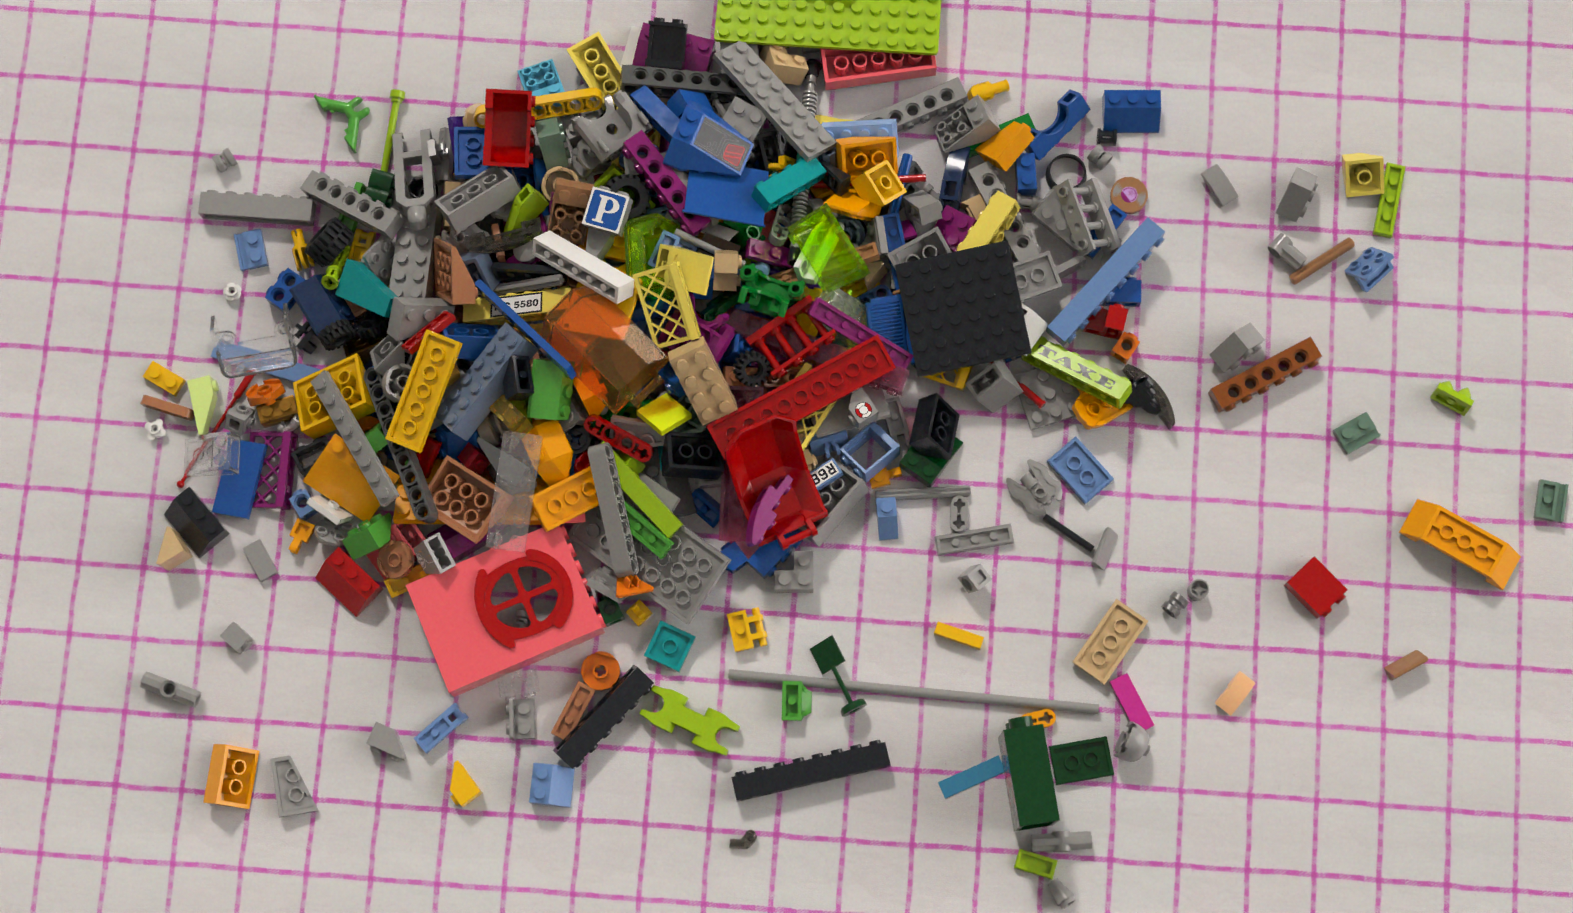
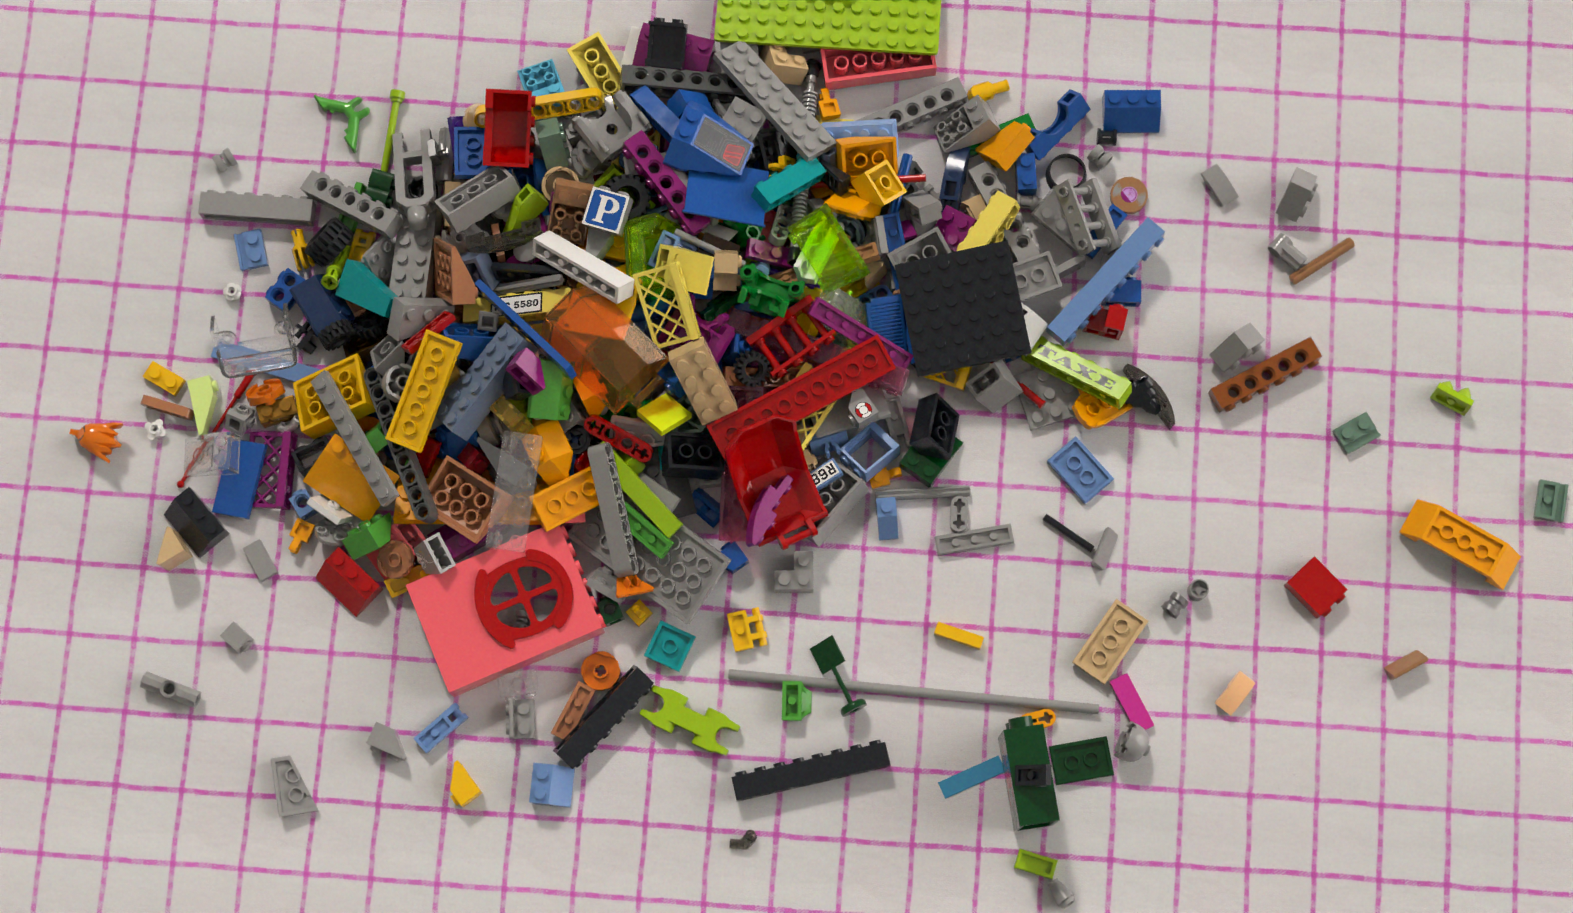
light orange slope [203,744,259,809] -> none
blue brick [747,529,803,579] -> none
light grey brick [958,564,992,593] -> none
light grey piece [1006,459,1062,515] -> none
light grey piece [1031,831,1092,852] -> none
orange brick [1110,332,1140,365] -> none
light yellow slope [1342,153,1384,197] -> none
medium blue bracket [1345,247,1394,292] -> none
lime tile [1372,162,1406,238] -> none
none -> orange piece [69,422,123,463]
none -> light grey slope [478,311,499,332]
none -> magenta slope [505,347,546,396]
none -> light orange plate [817,88,841,121]
none -> black slope [1015,764,1052,787]

